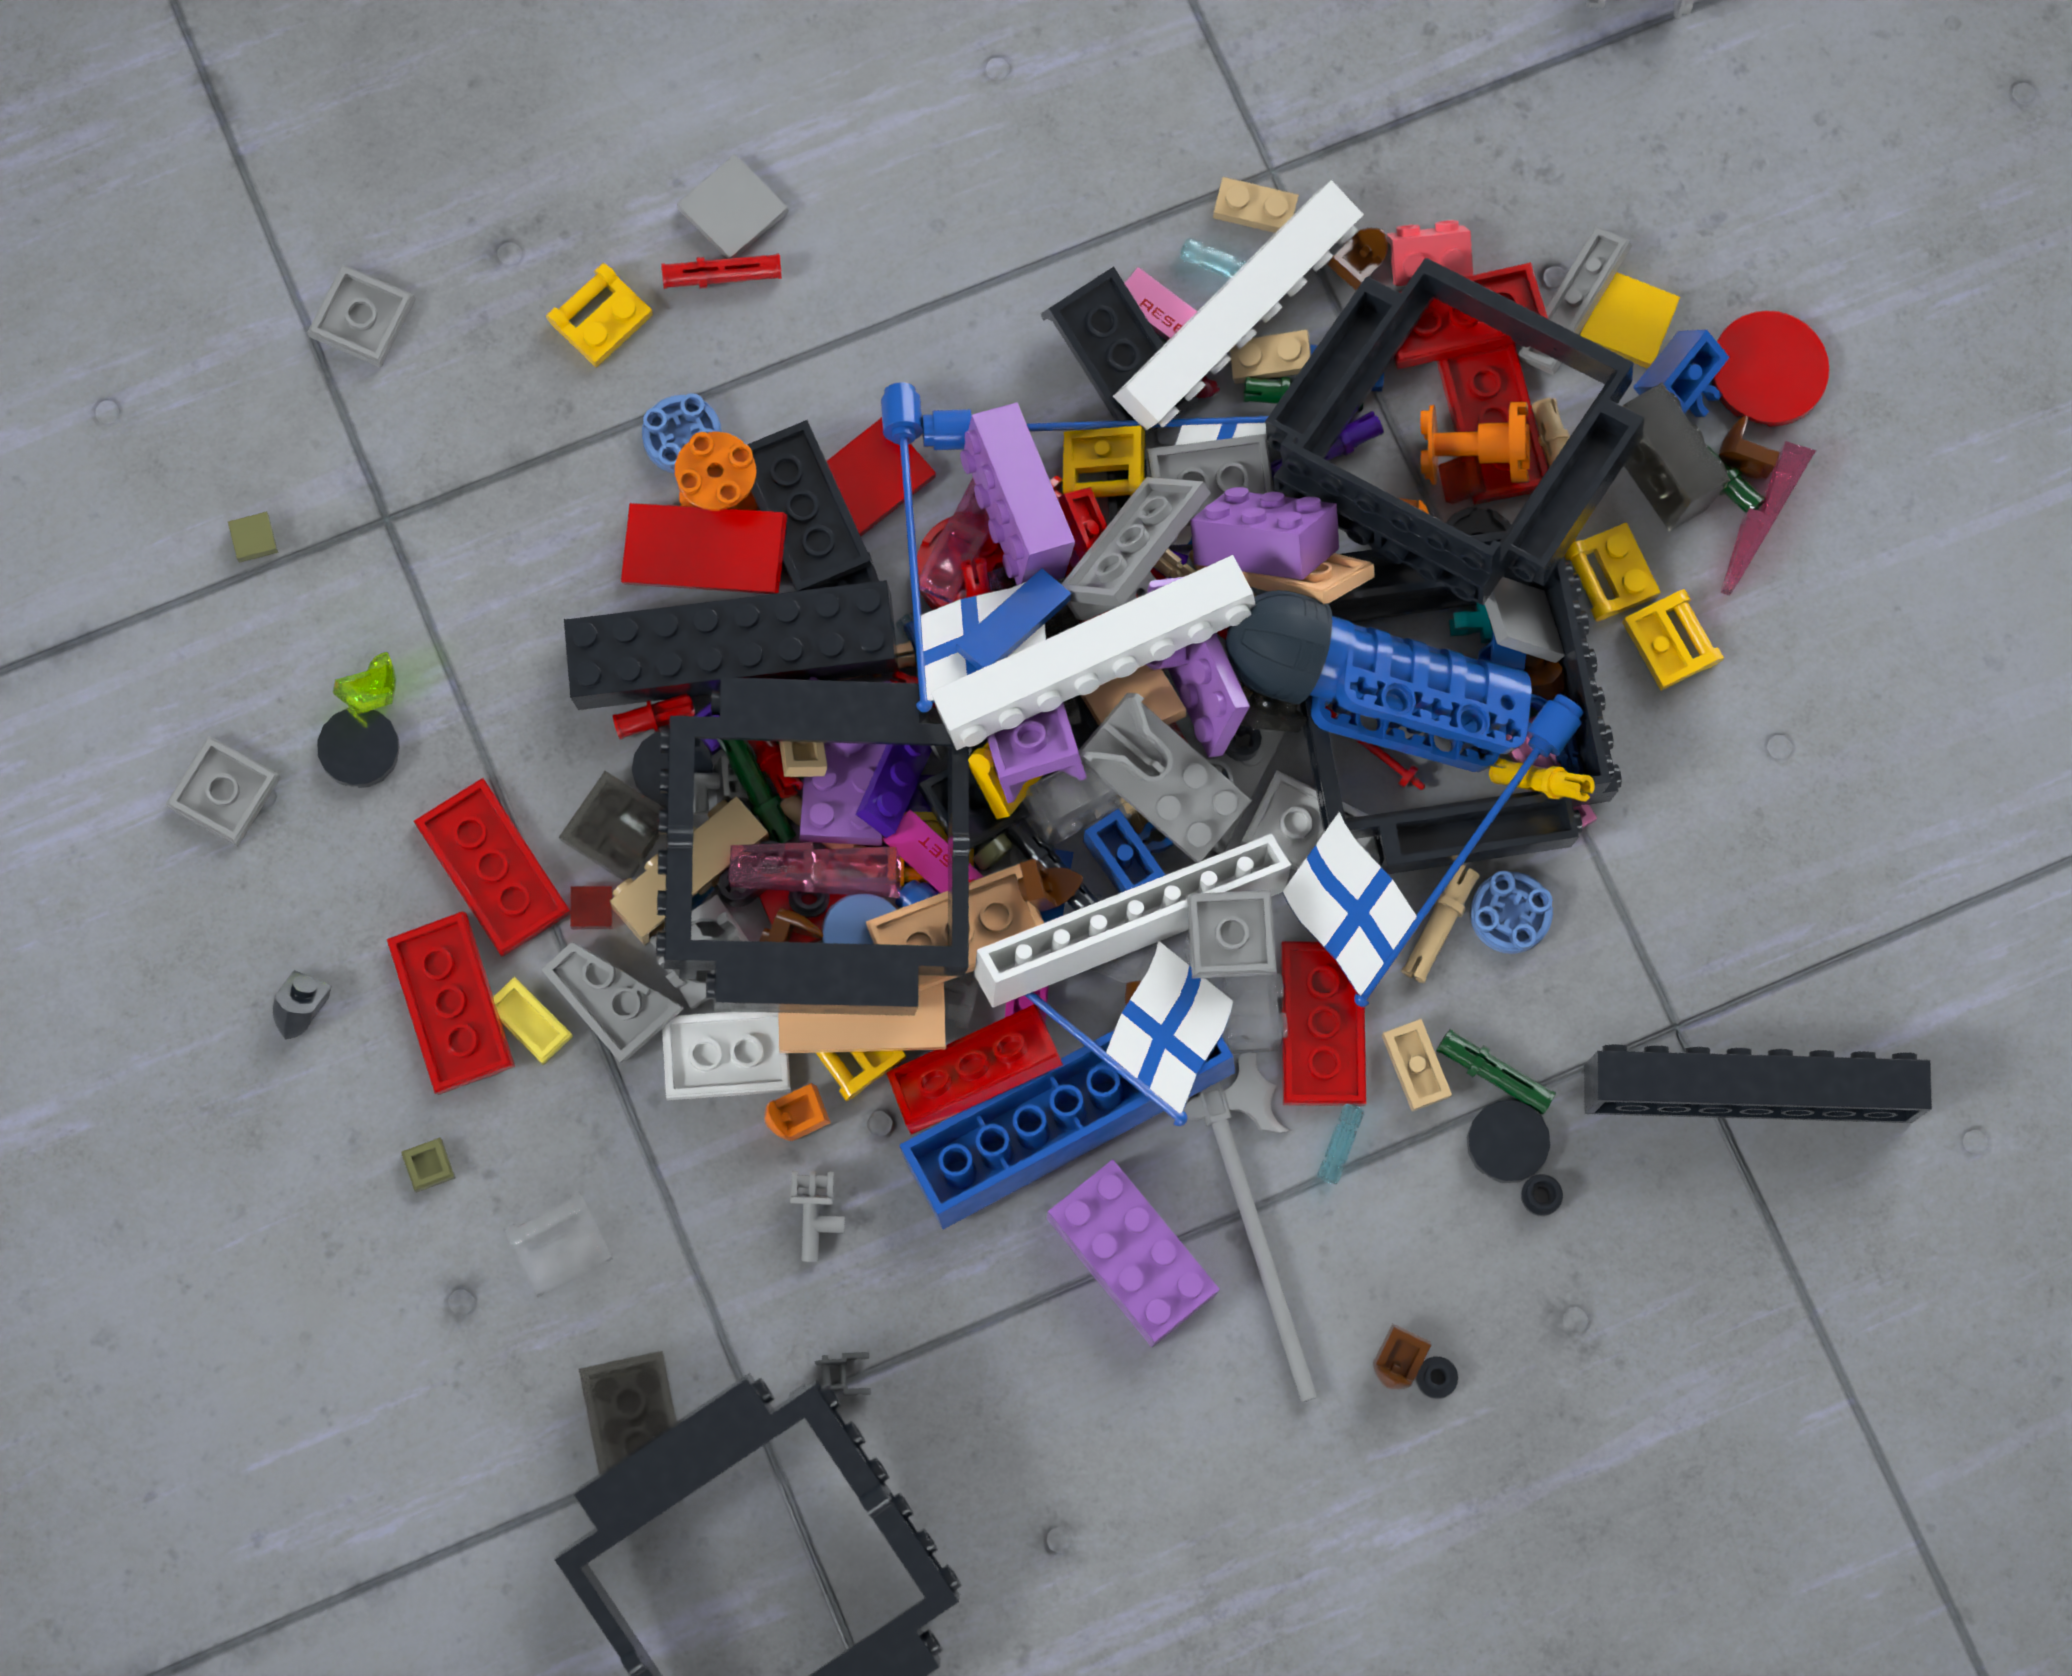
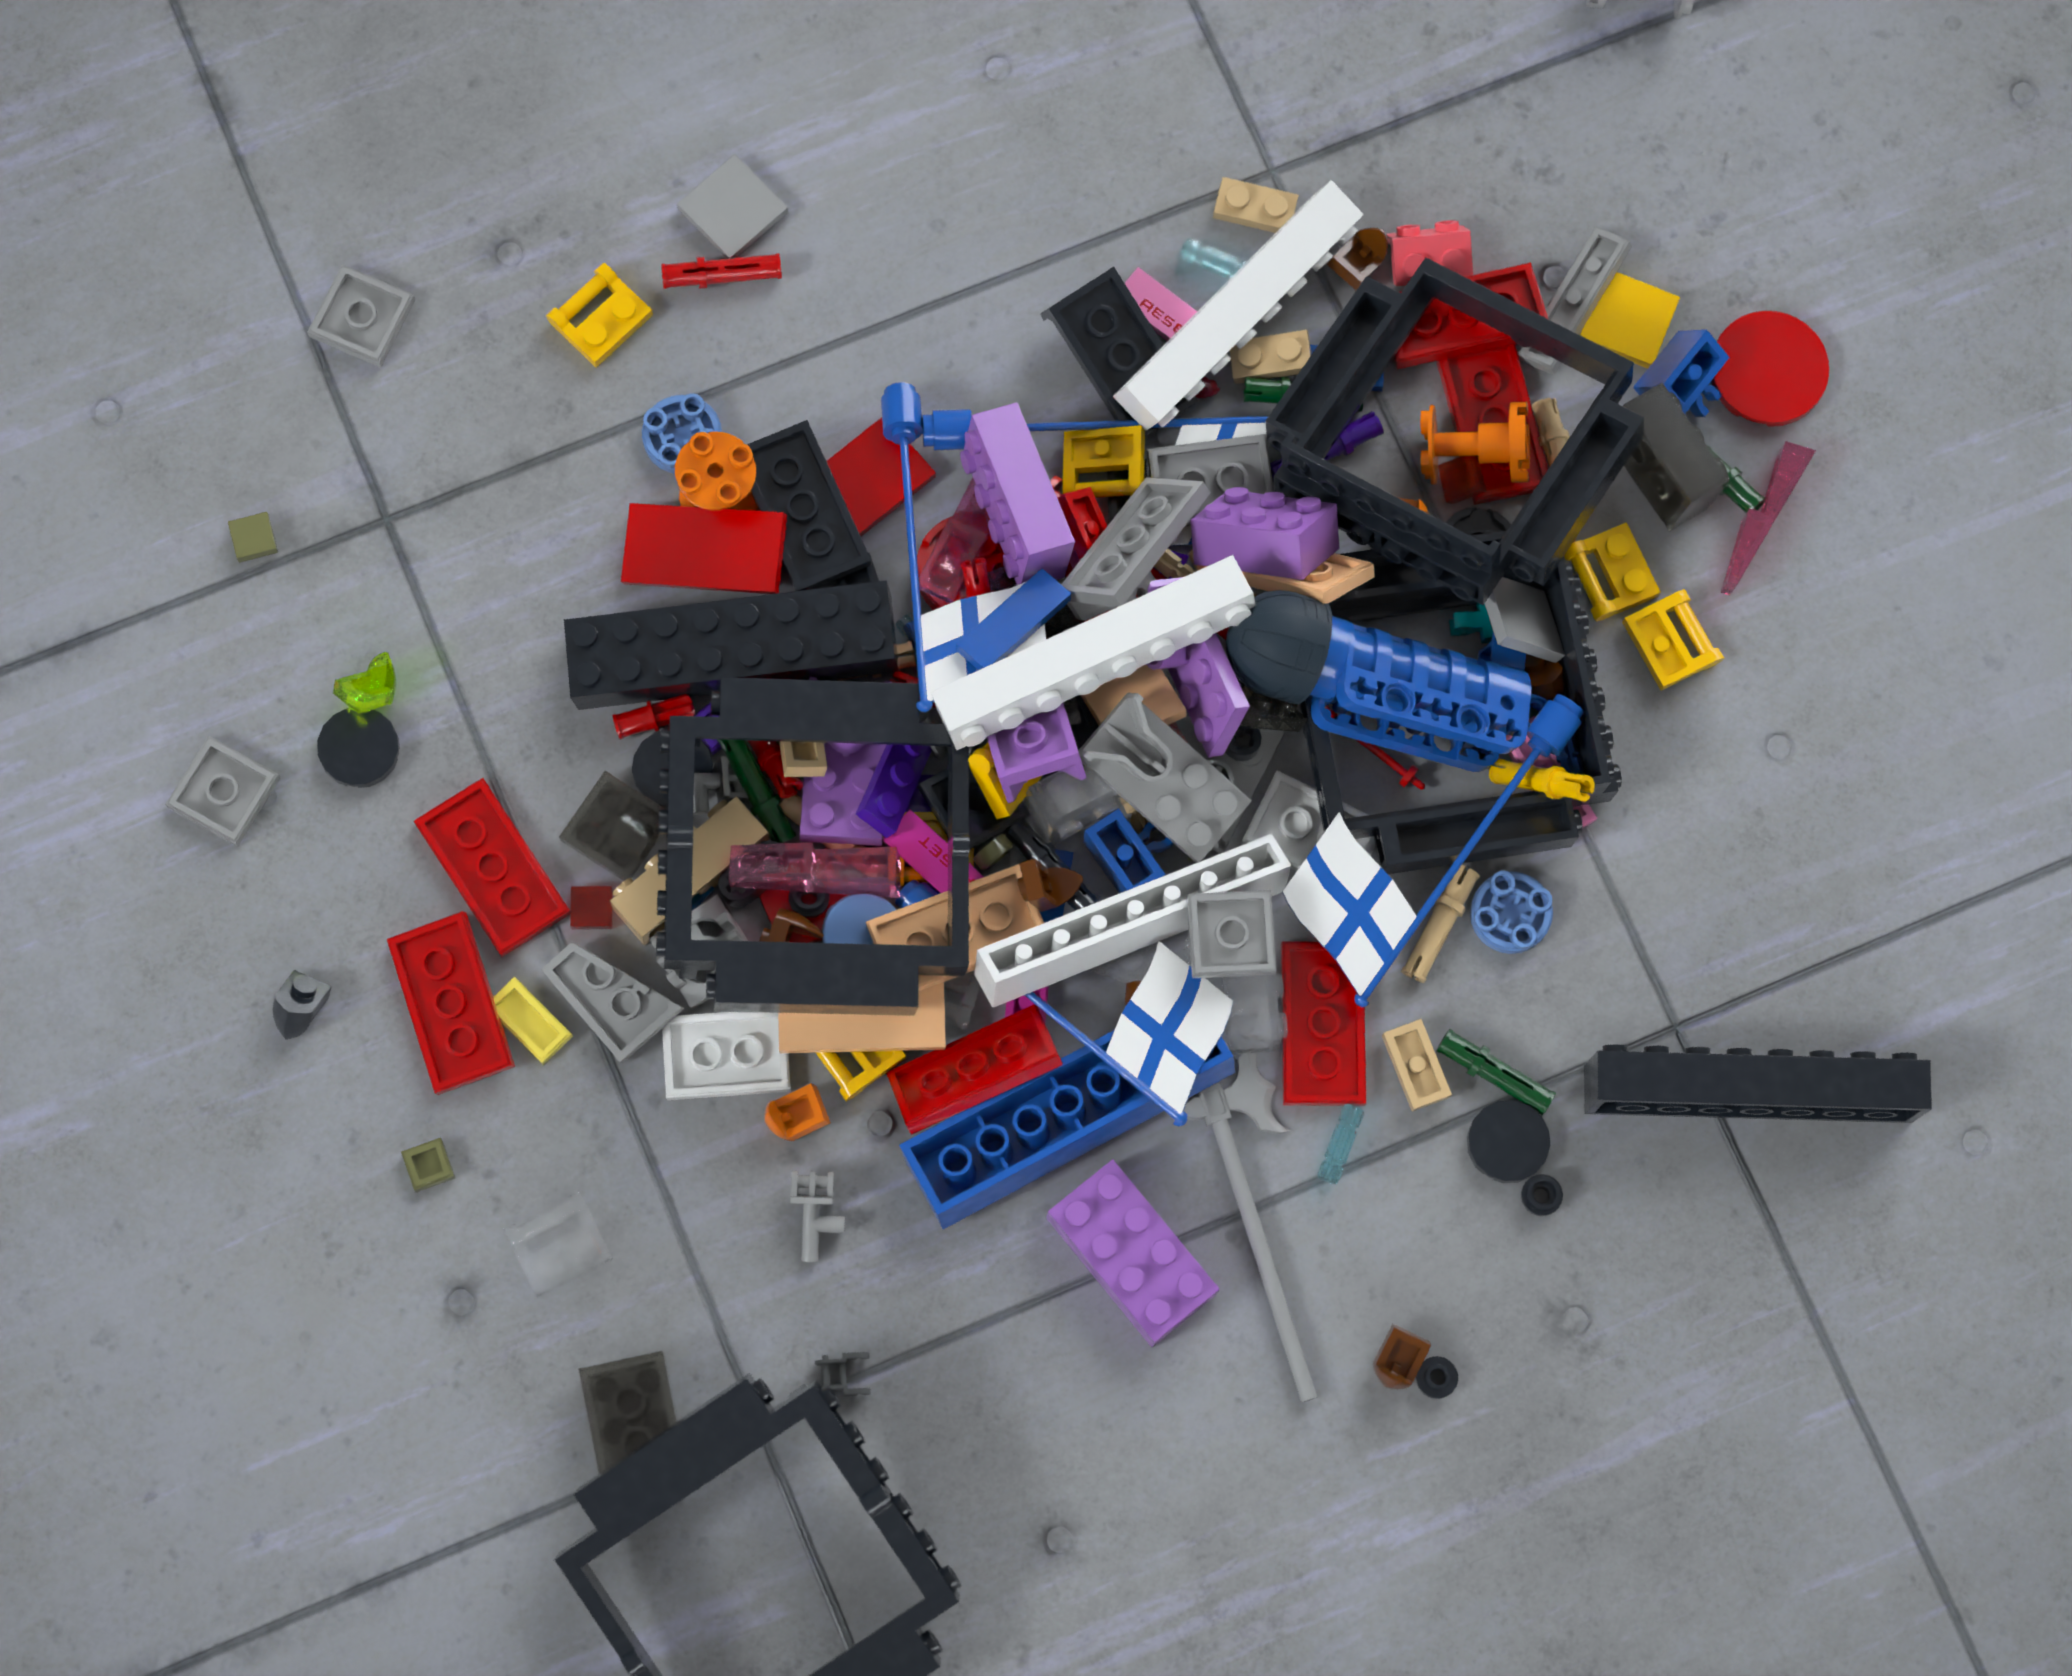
reddish brown plate [1718,416,1780,479] -> none

